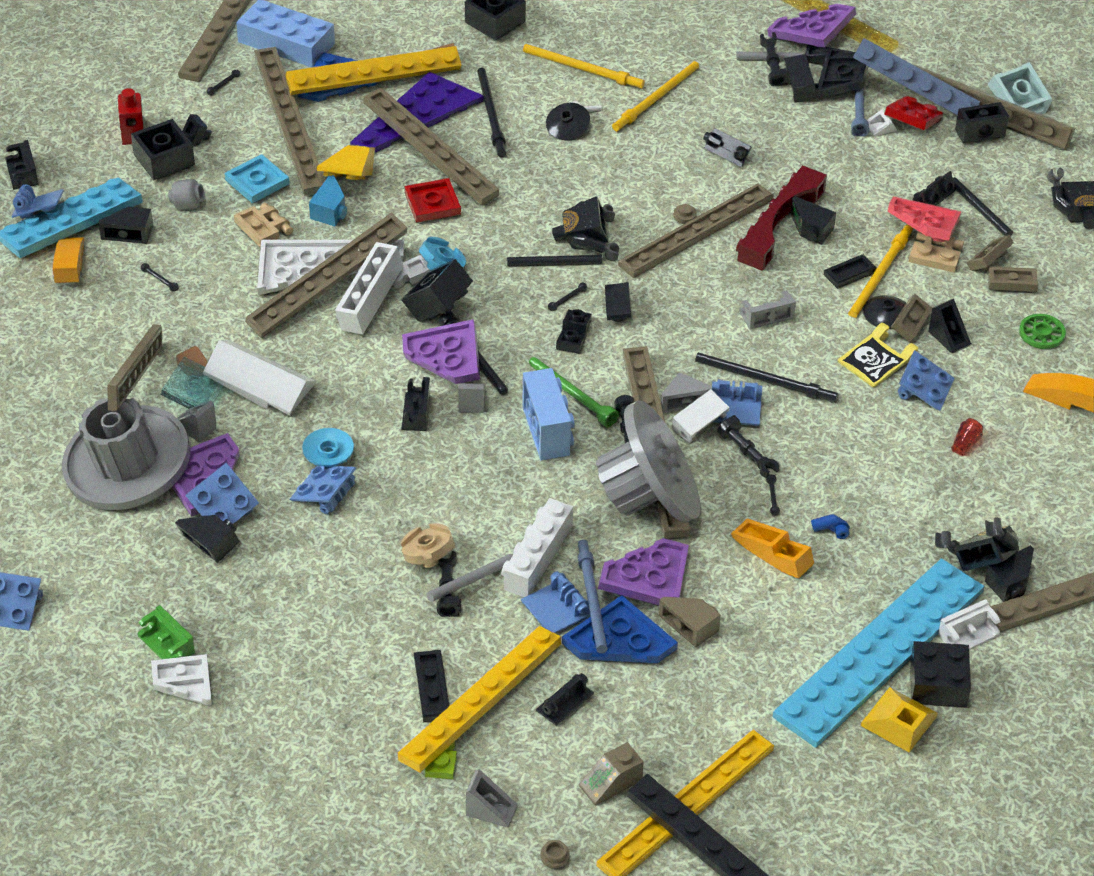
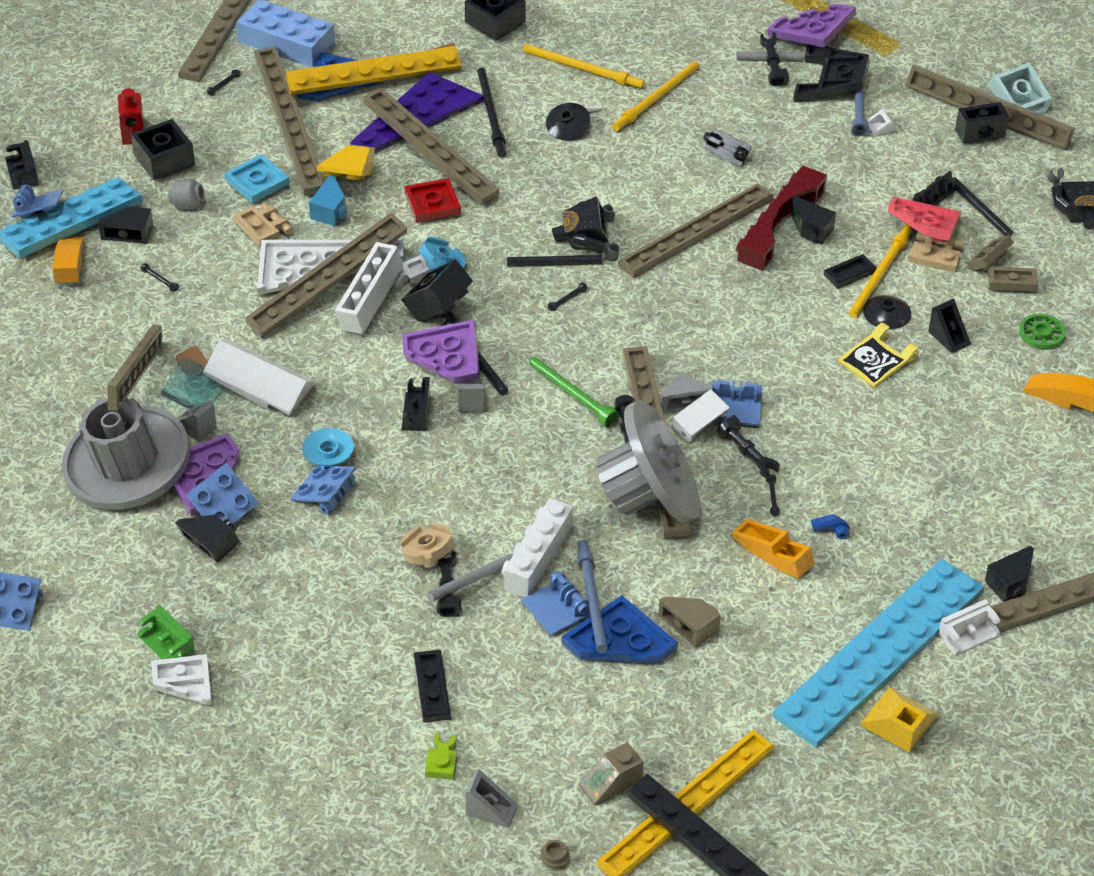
black tile [182,114,212,146] -> none
yellow plate [398,626,561,773] -> none
light blue brick [522,368,575,461] -> none
black hinge [536,673,594,726] -> none
black slope [556,309,592,354] -> none
medium lavender plate [598,538,689,605] -> none
black slope [605,282,631,322] -> none
dark tan plate [673,204,697,224] -> none
black bar [695,352,839,403] -> none
light grey hinge [739,290,796,329] -> none
black tile [784,54,816,96] -> none
sand blue plate [853,38,981,115] -> none
red plate [884,96,944,130] -> none
dark tan plate [891,293,932,343] -> none
medium blue hinge [898,350,954,411] -> none
black brick [910,641,971,708] -> none
black torso [935,517,1019,571] -> none
clear red cone [951,418,983,456] -> none

